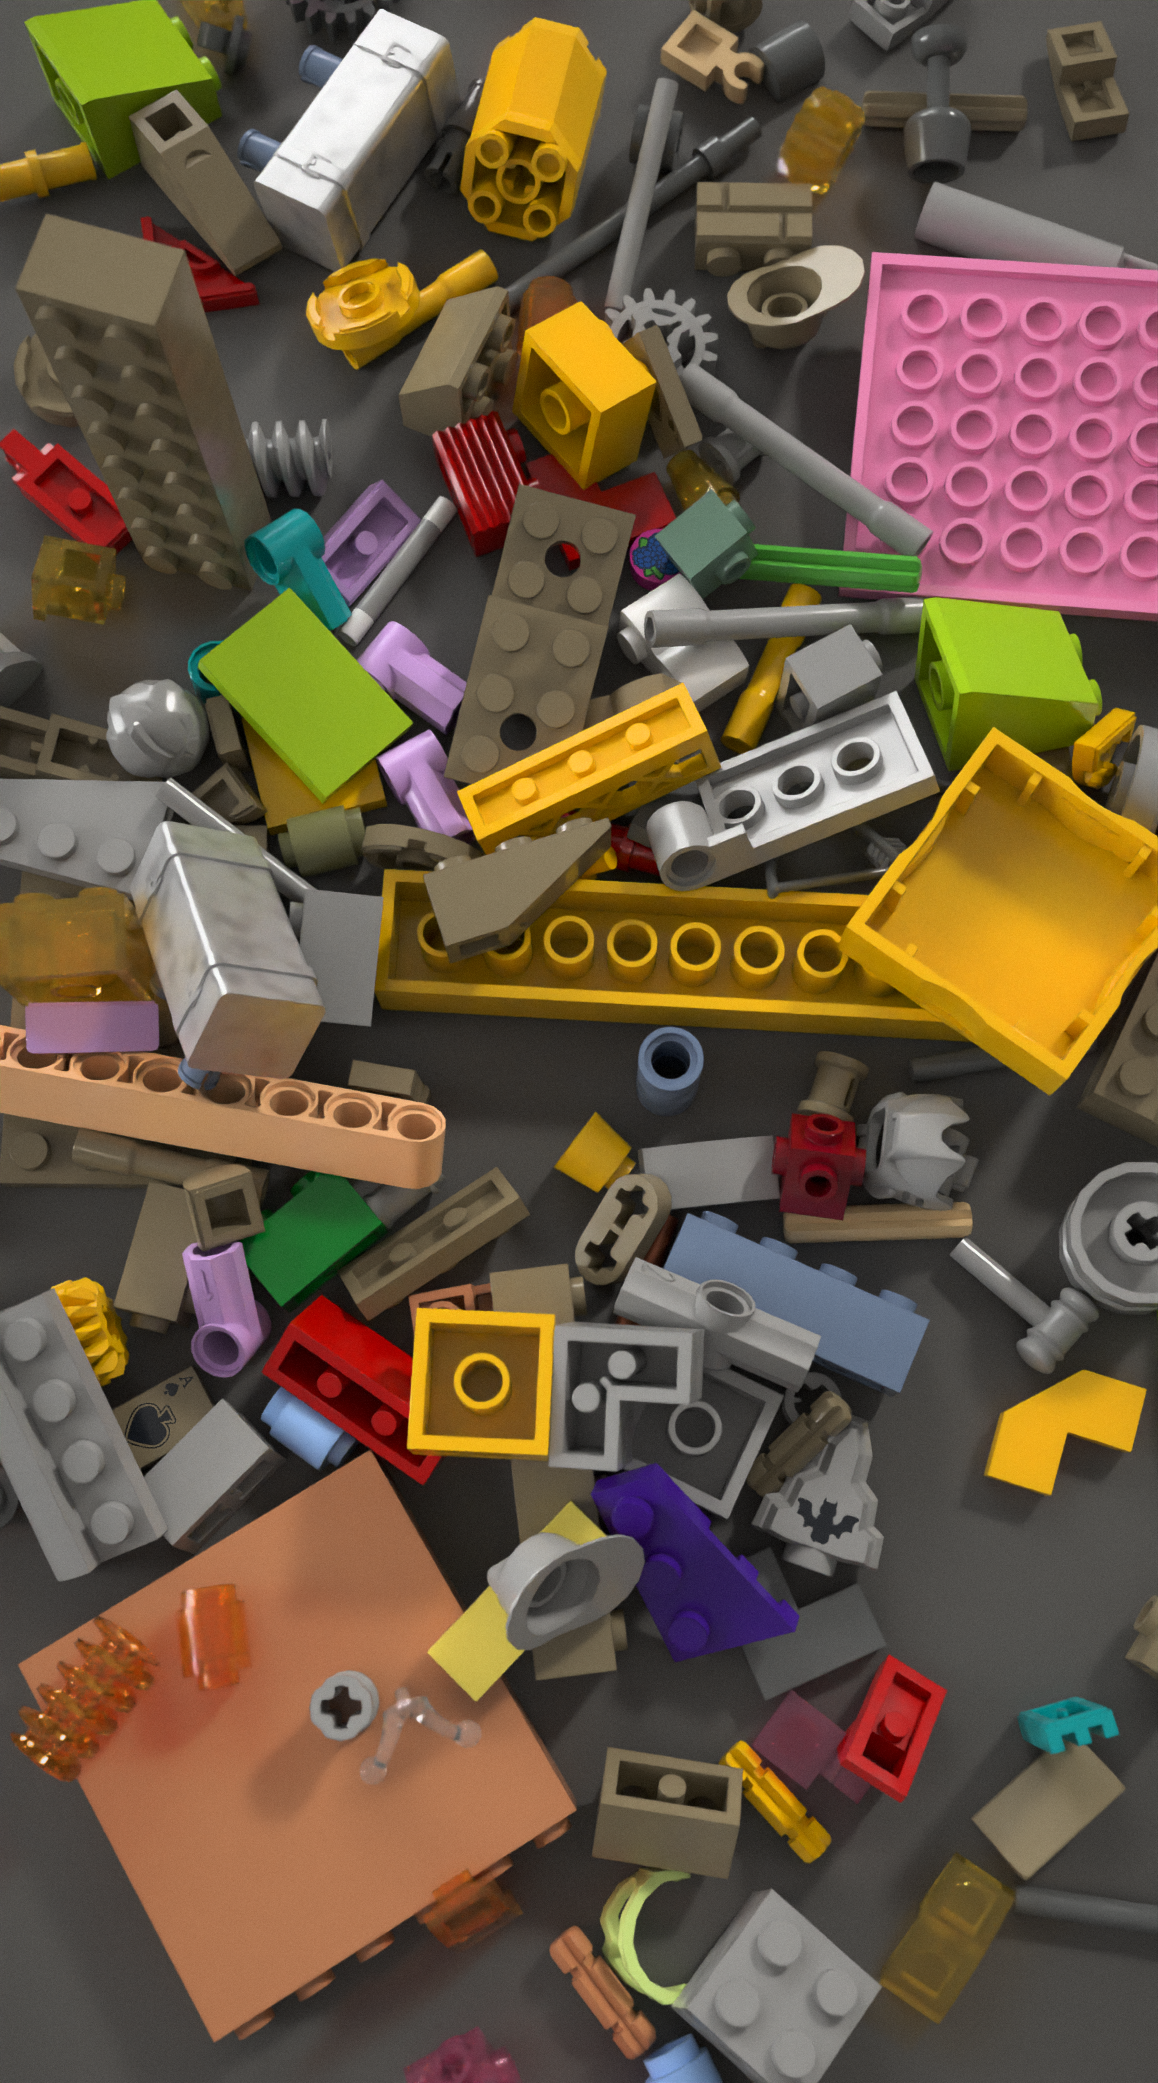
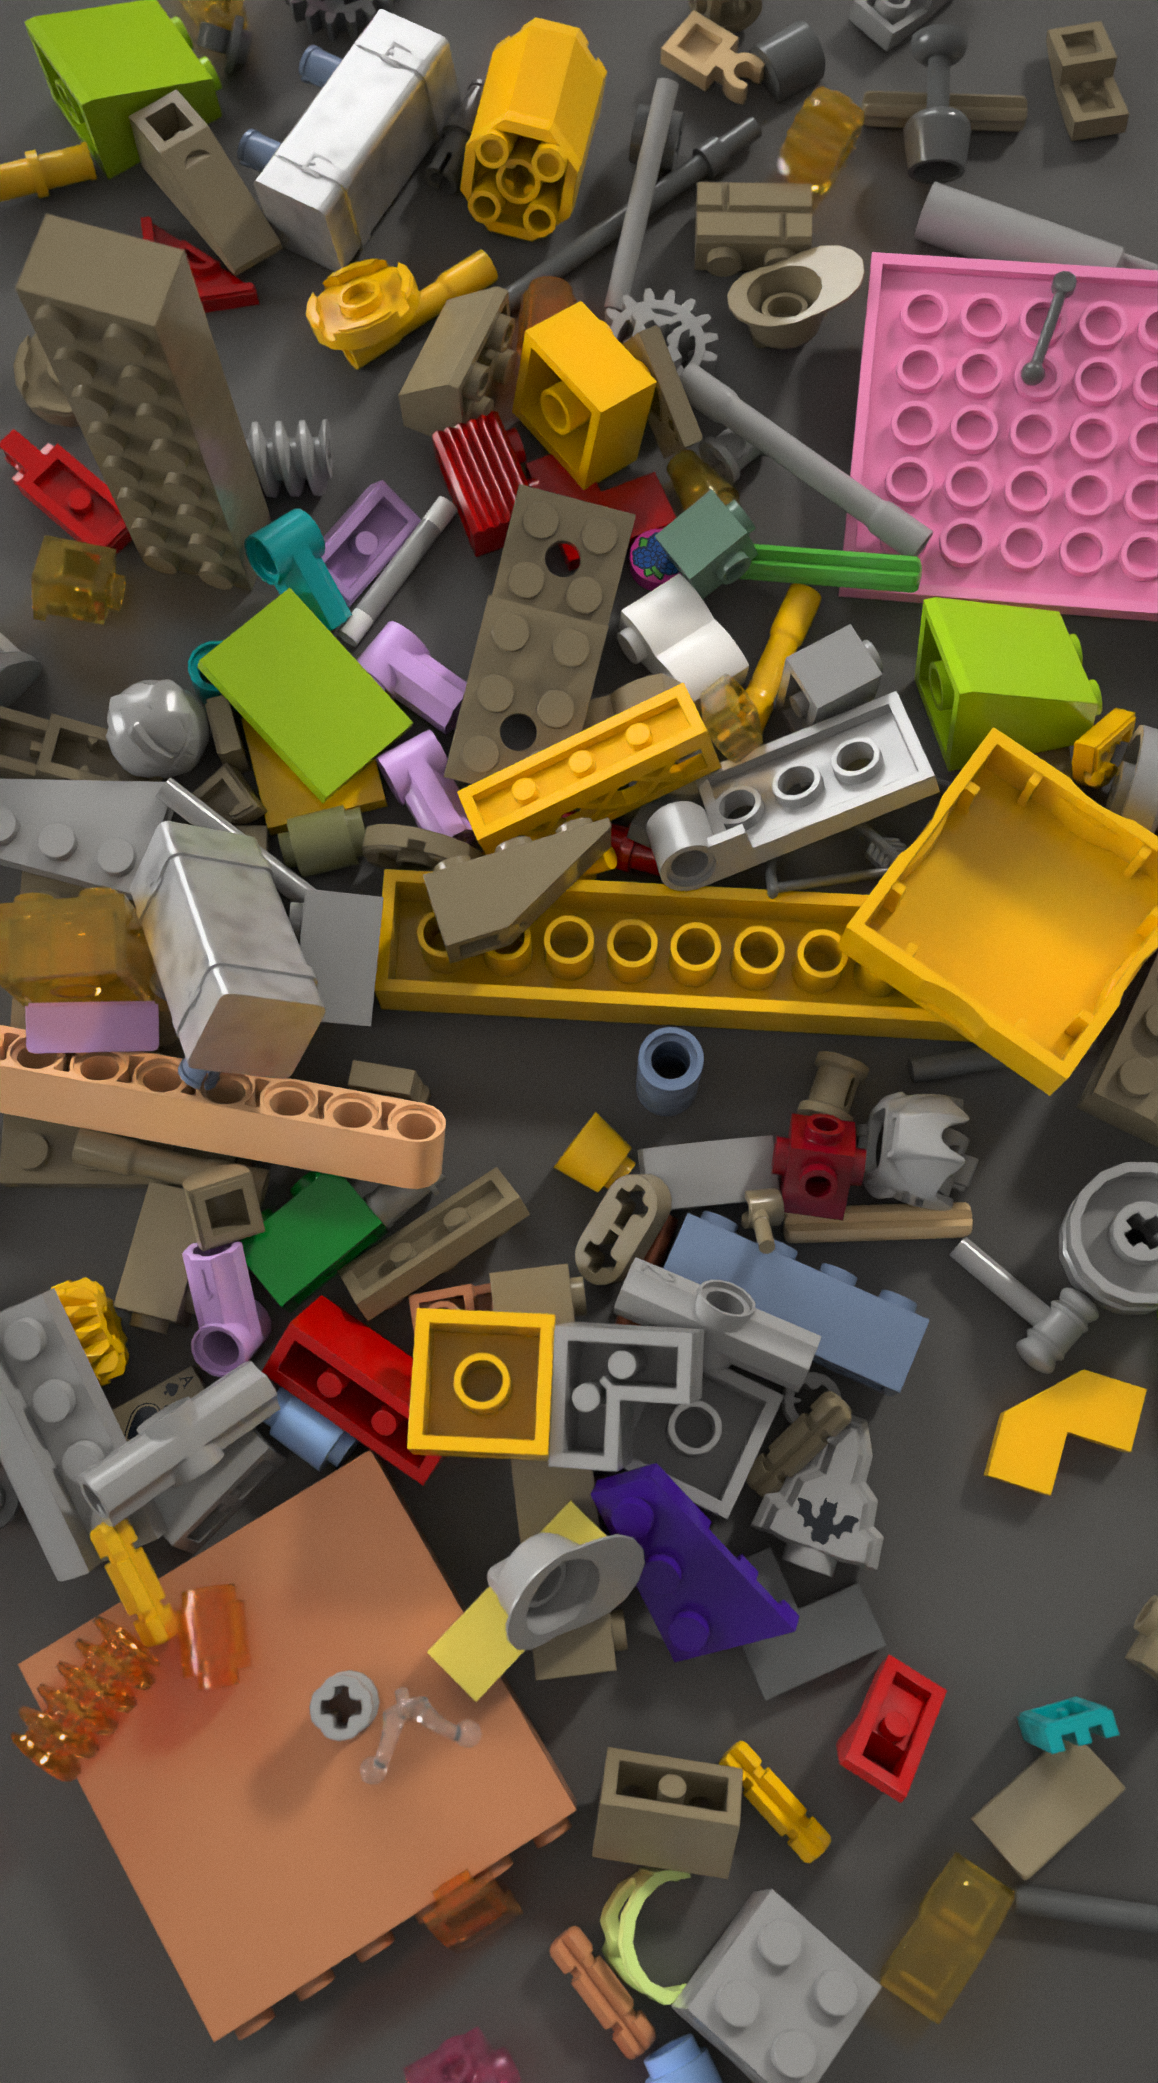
light grey piece [644,597,928,648] -> none
clear pink plate [751,1690,871,1804] -> none
none -> light grey piece [77,1361,281,1527]
none -> yellow axle [90,1518,180,1647]
none -> clear yellow beam [700,674,763,763]
none -> dark tan hand [741,1188,784,1254]
none -> dark grey hinge [1021,271,1077,386]

